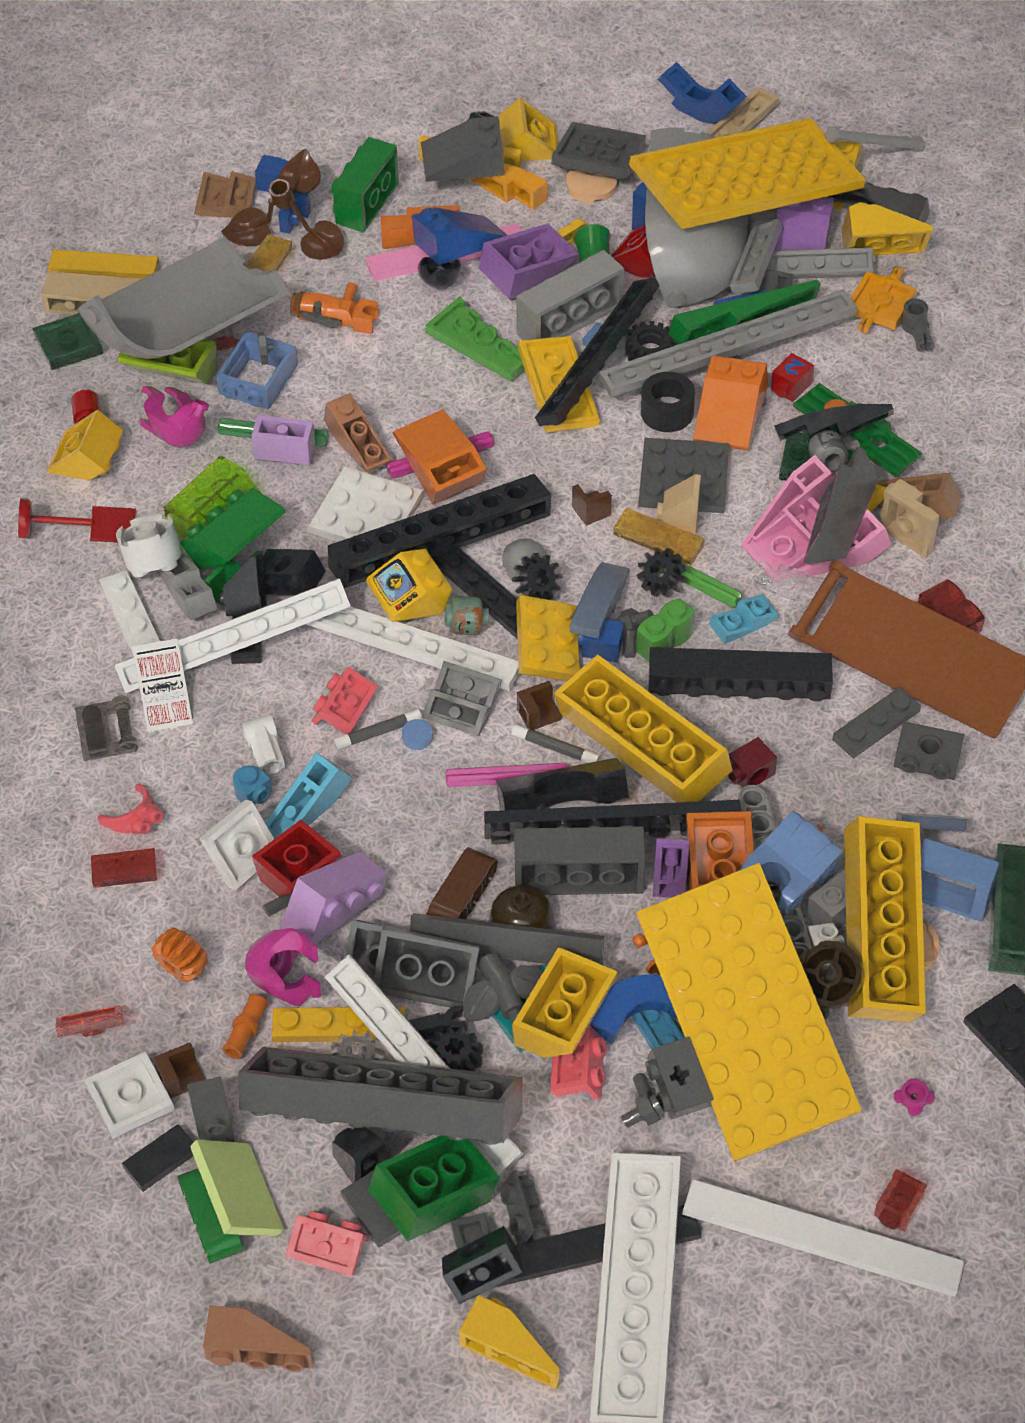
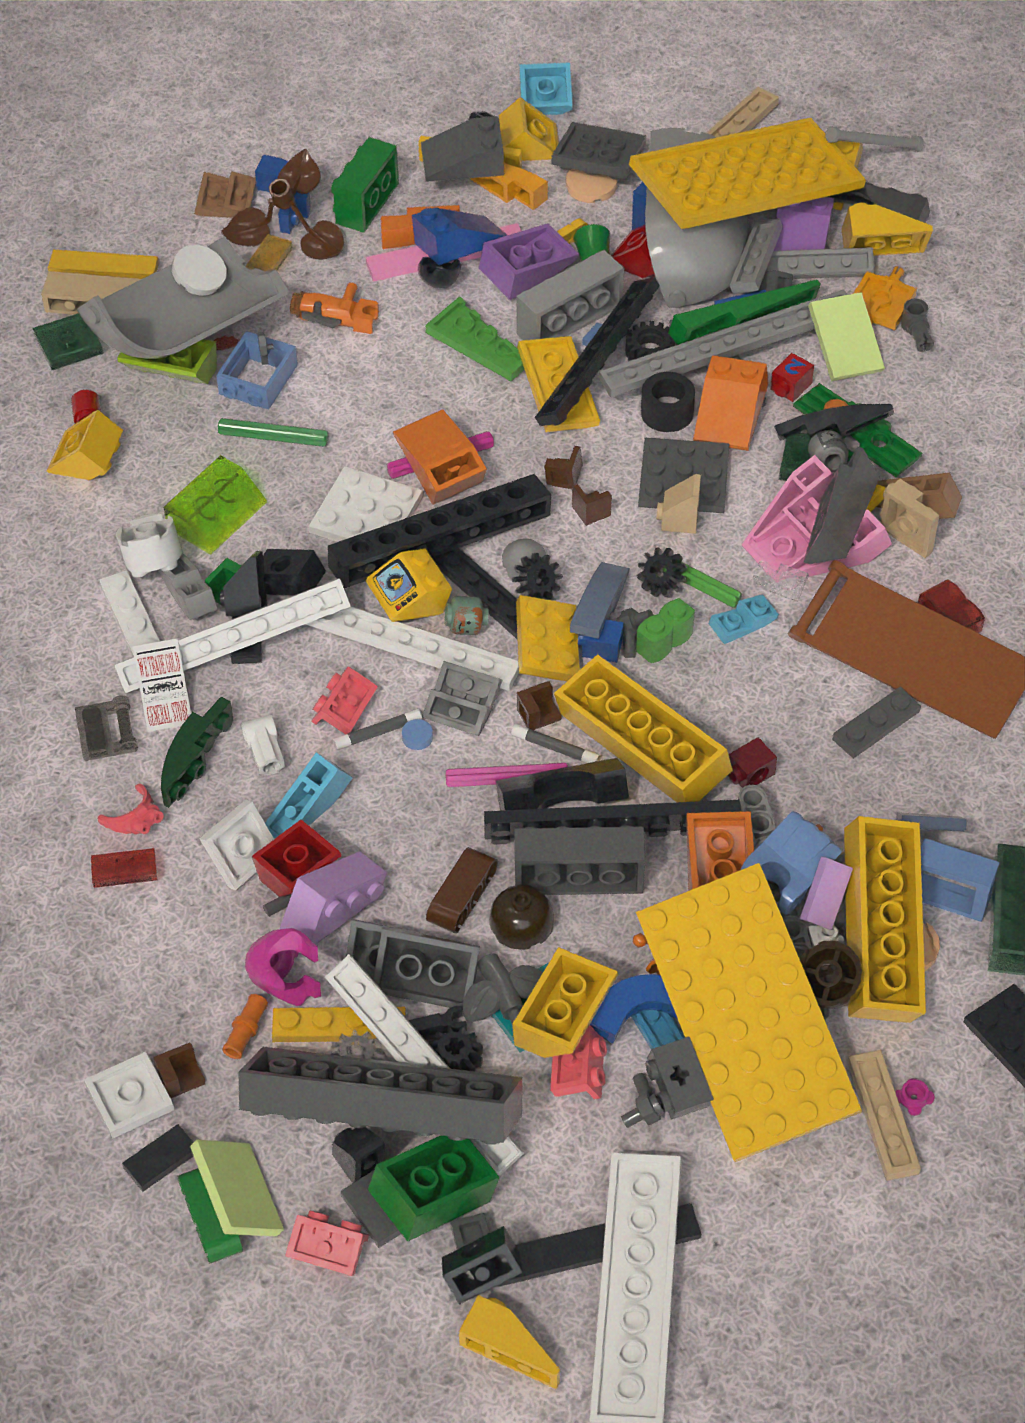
red piece [18,498,136,543] -> none
clear red plate [55,1005,124,1037] -> none
dark pink piece [140,386,209,448] -> none
orange gear [151,927,209,982] -> none
green slope [180,488,286,570] -> none
dark grey brick [187,1076,235,1142] -> none
nougat slope [203,1306,314,1372] -> none
dark azure plate [233,765,272,805] -> none
lavender brick [252,415,315,465] -> none
nougat slope [324,393,392,473] -> none
dark grey tile [410,913,604,965] -> none
dark grey hinge [500,1170,549,1244] -> none
clear yellow plate [613,508,705,566] -> none
black brick [648,647,833,701] -> none
medium lavender slope [653,838,689,898] -> none
blue arch [658,62,747,123] -> none
white tile [682,1179,964,1297] -> none
clear red brick [874,1169,927,1232] -> none
dark grey brick [894,721,965,780] -> none
none -> dark green slope [161,697,233,808]
none -> white tile [172,244,226,296]
none -> medium azure slope [519,63,573,115]
none -> reddish brown panel [544,446,583,489]
none -> lavender tile [800,856,853,930]
none -> yellowish green tile [808,292,885,382]
none -> tan plate [847,1050,921,1181]

